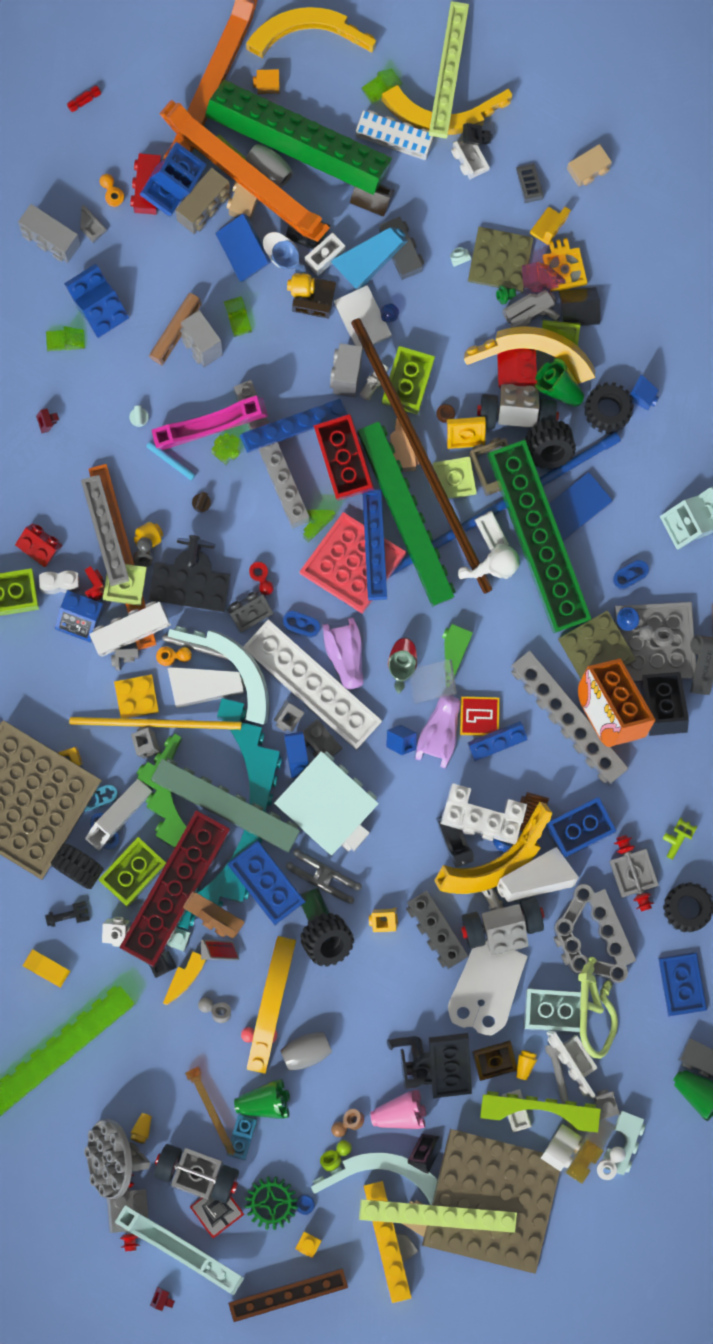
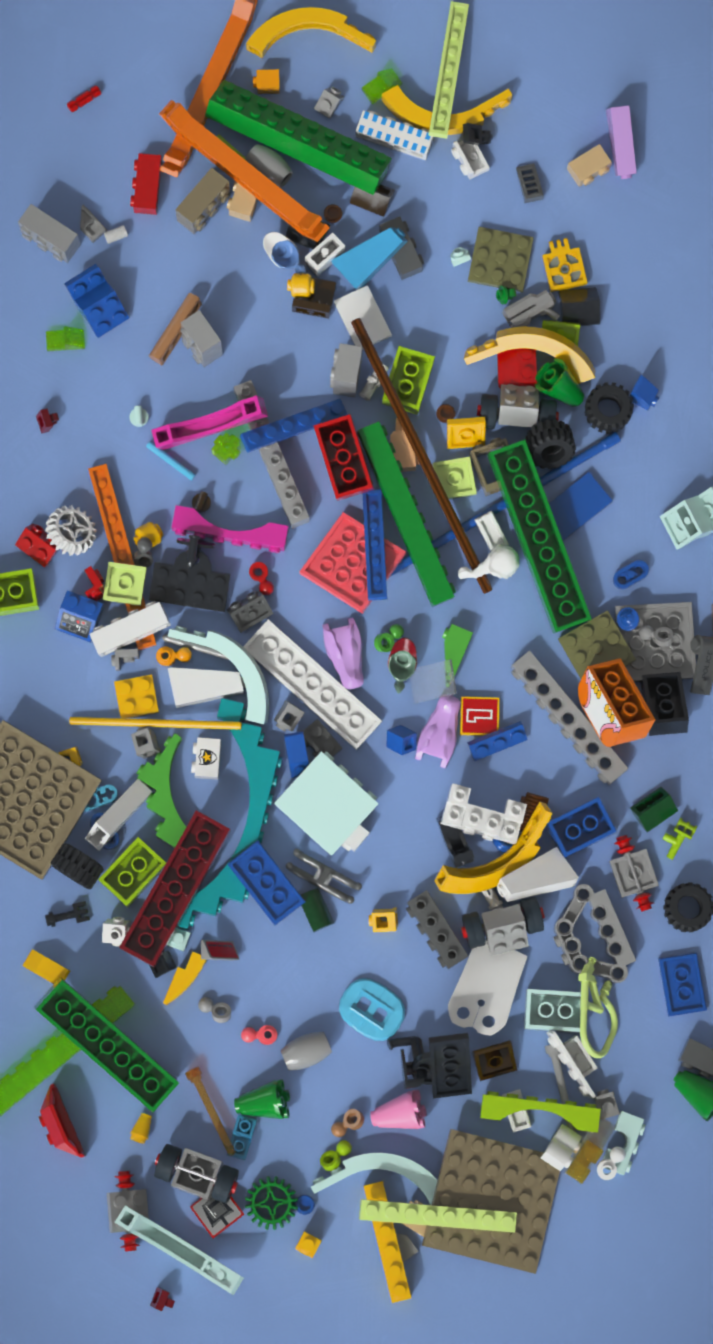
white brick [39,571,80,594] -> none
light grey plate [81,475,129,586] -> none
light grey bracket [84,1119,150,1199] -> none
light orange plate [99,174,124,207] -> none
blue bracket [139,142,207,217] -> none
sand green brick [151,758,300,853] -> none
medium nougat bracket [183,891,244,939] -> none
blue tile [215,213,271,282] -> none
clear neon green slope [223,296,252,337] -> none
reddish brown brick [228,1268,348,1322] -> none
yellow arch [247,936,296,1074] -> none
blue plate [283,611,320,638] -> none
black tyre [300,913,354,967] -> none
clear neon green slope [303,510,336,543] -> none
clear blue plate [380,303,399,322] -> none
black slope [407,1134,442,1174] -> none
yellow cone [516,1050,537,1080] -> none
clear pink slope [522,262,566,292] -> none
yellow panel [530,207,571,245] -> none
none -> green brick [34,977,179,1112]
none -> red wedge [39,1083,86,1158]
none -> white gear [45,505,97,556]
none -> white piece [104,225,128,244]
none -> dark pink arch [171,505,289,553]
none -> white brick [191,738,221,780]
none -> light grey bracket [314,87,344,118]
none -> reddish brown plate [324,204,342,223]
none -> medium azure piece [339,978,405,1041]
none -> bright green plate [374,624,404,652]
none -> lavender slope [606,106,637,179]
none -> dark green brick [630,787,678,832]

